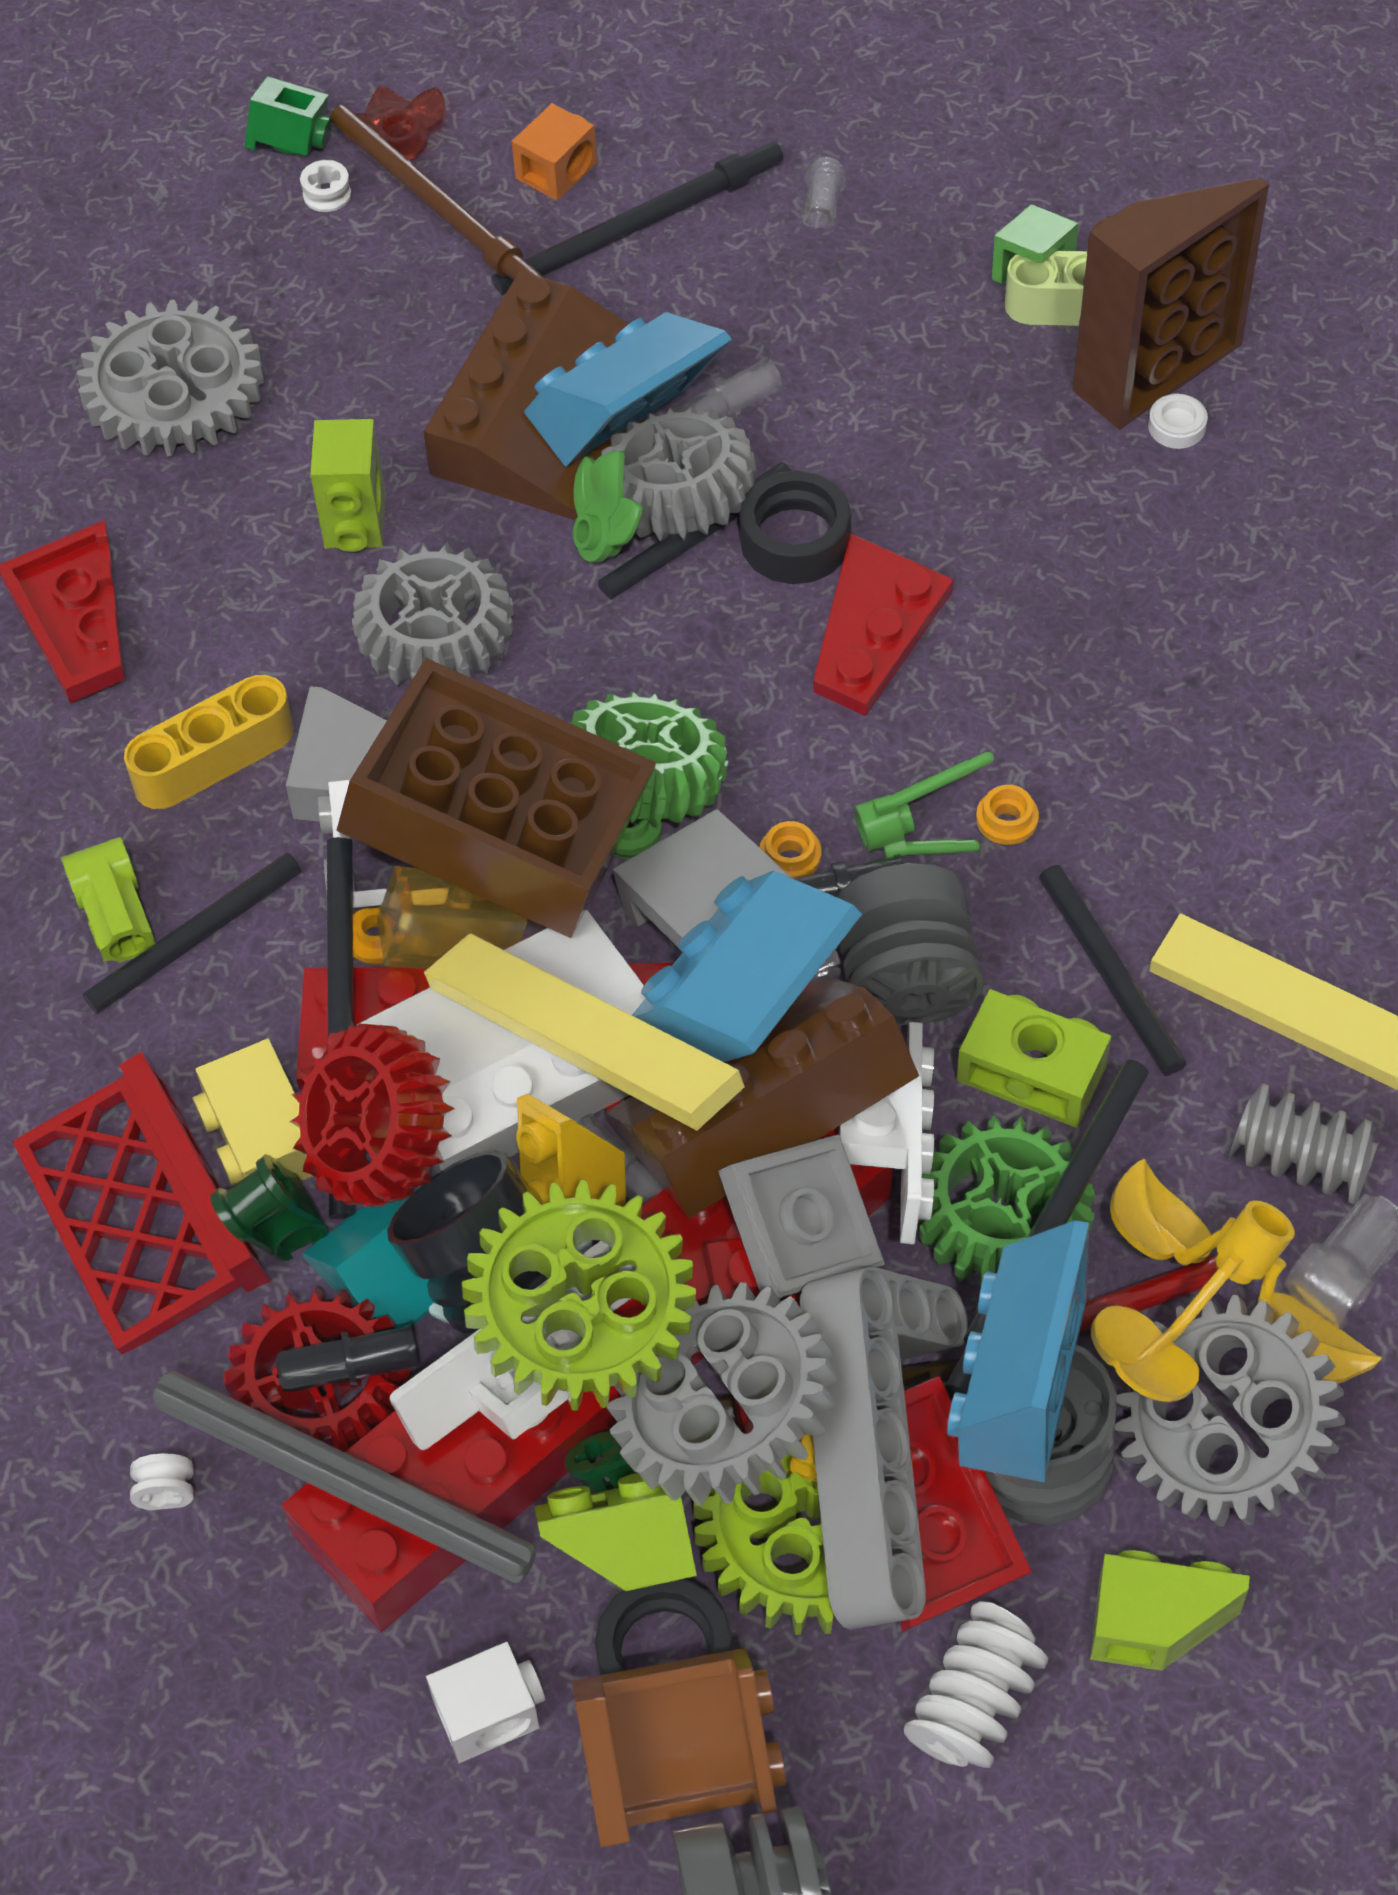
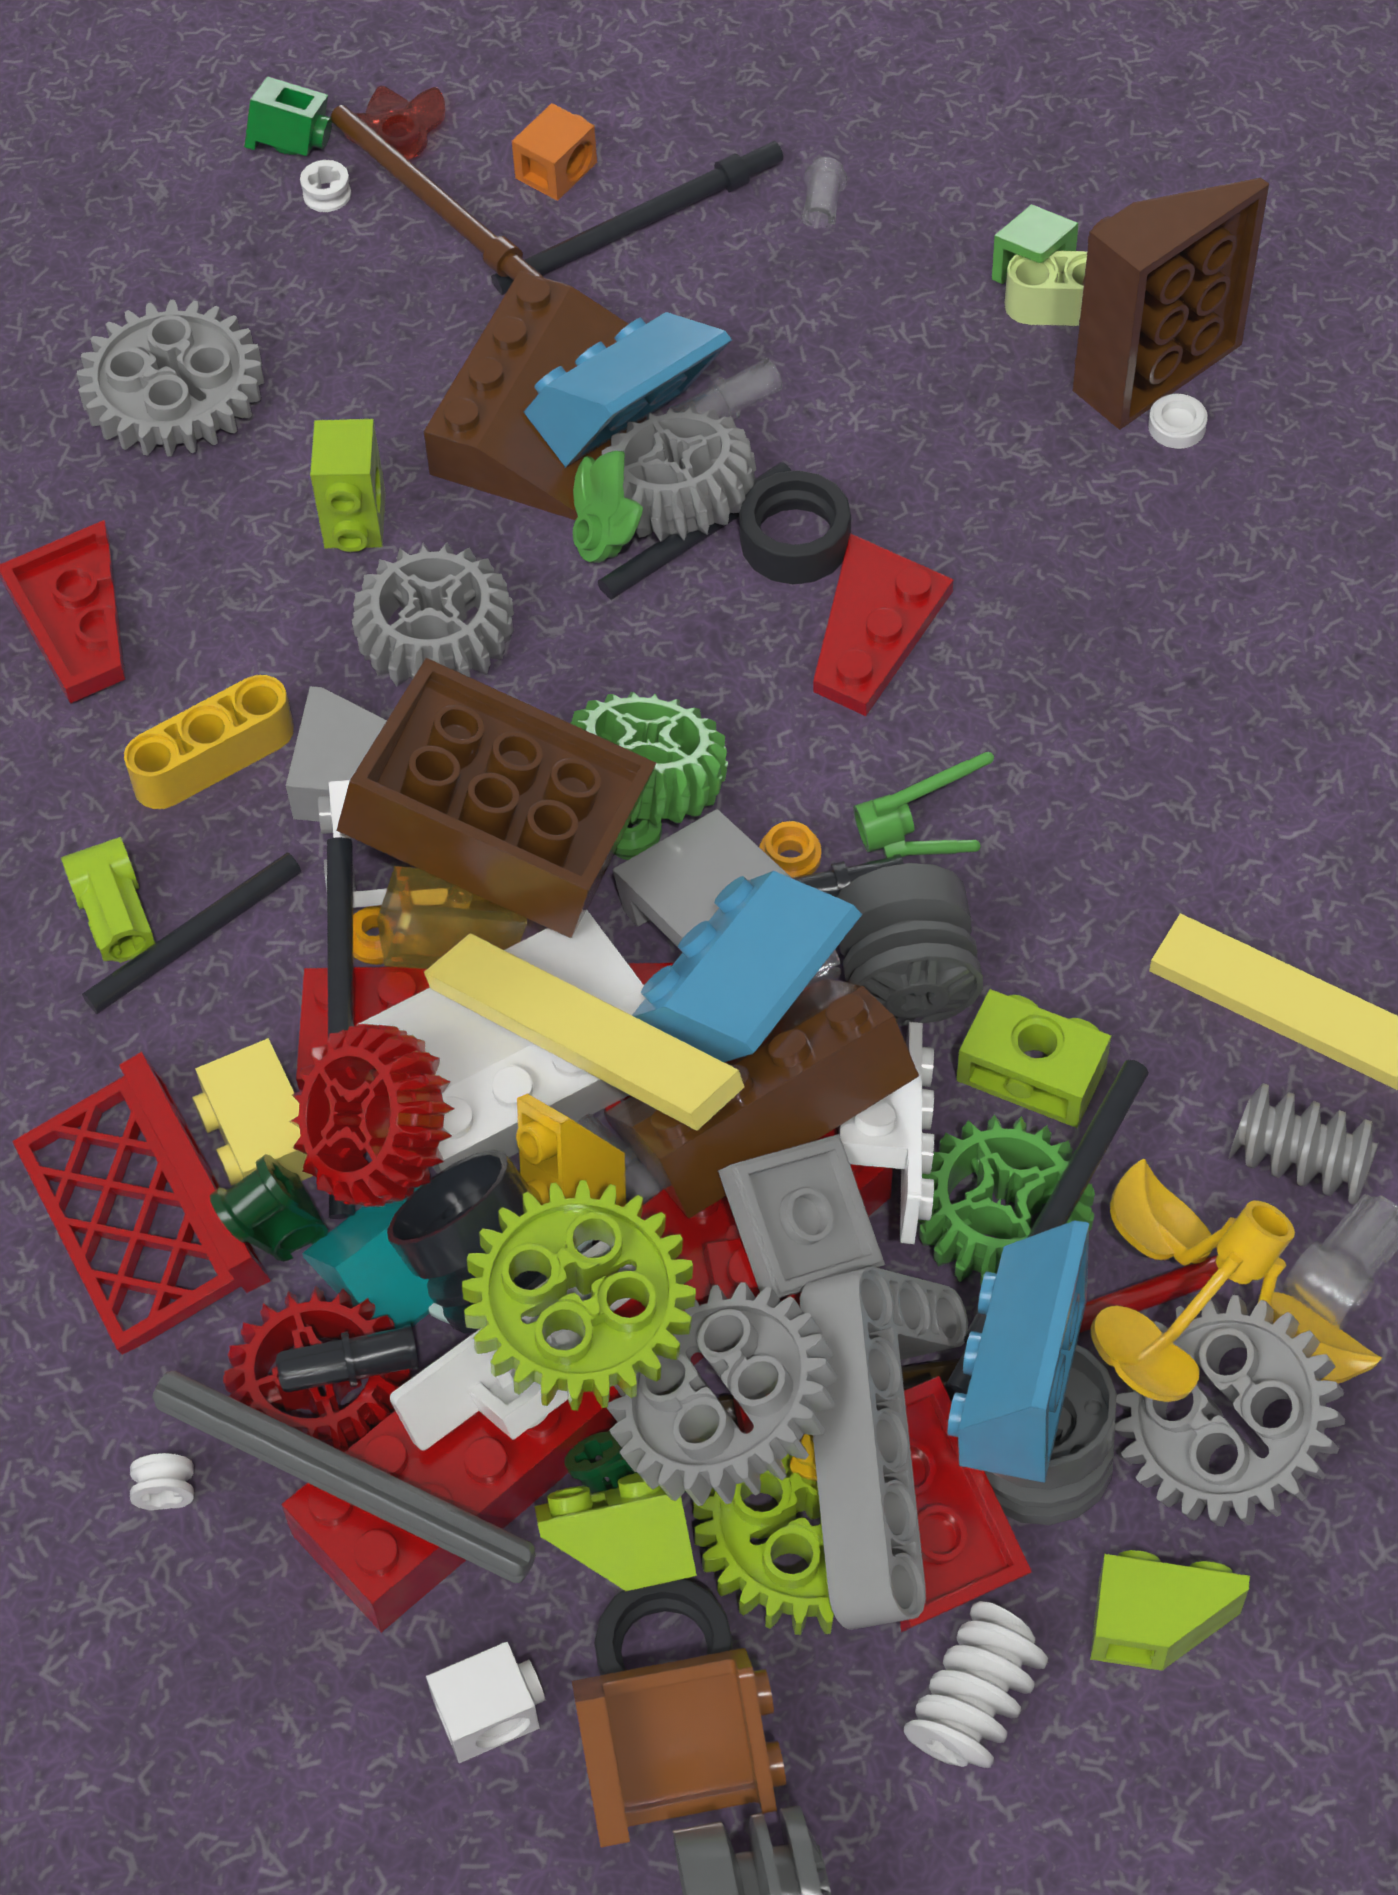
light orange plate [976,785,1039,845] -> none
black bar [1039,865,1186,1077] -> none

